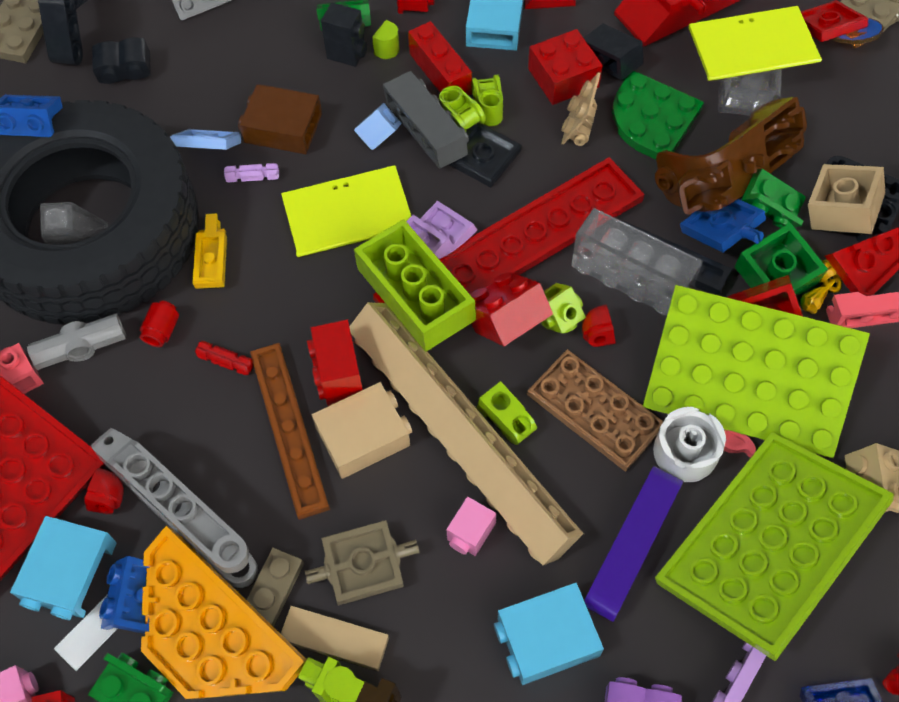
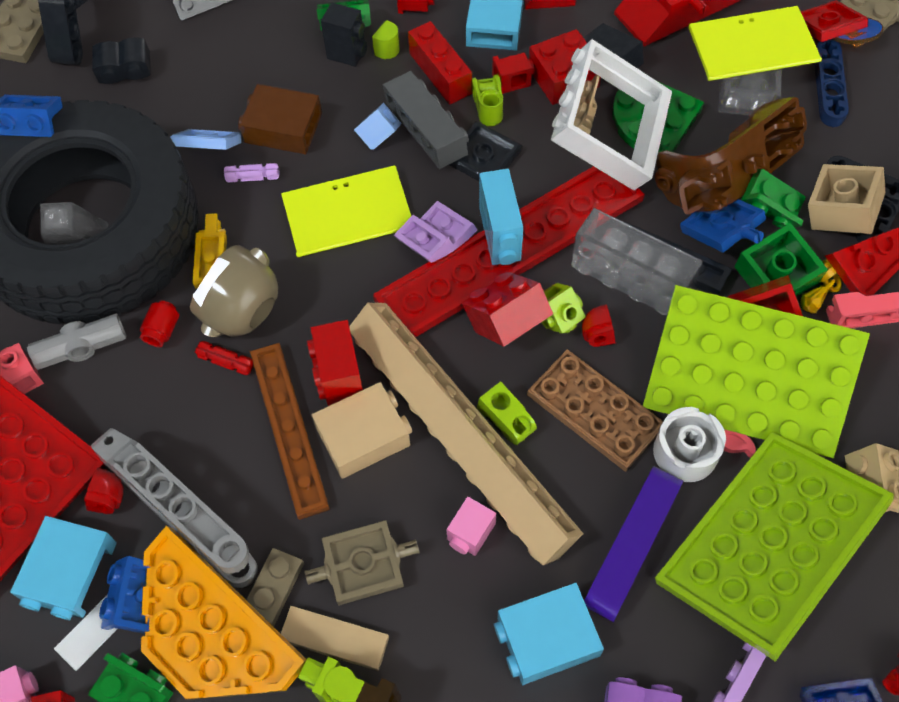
lime brick [354,219,476,352] -> none
lime piece [439,86,486,132] -> none
none -> dark tan piece [190,245,279,337]
none -> medium azure brick [479,169,523,265]
none -> red brick [492,52,535,94]
none -> white window [551,39,672,190]
none -> dark blue beam [814,39,849,127]

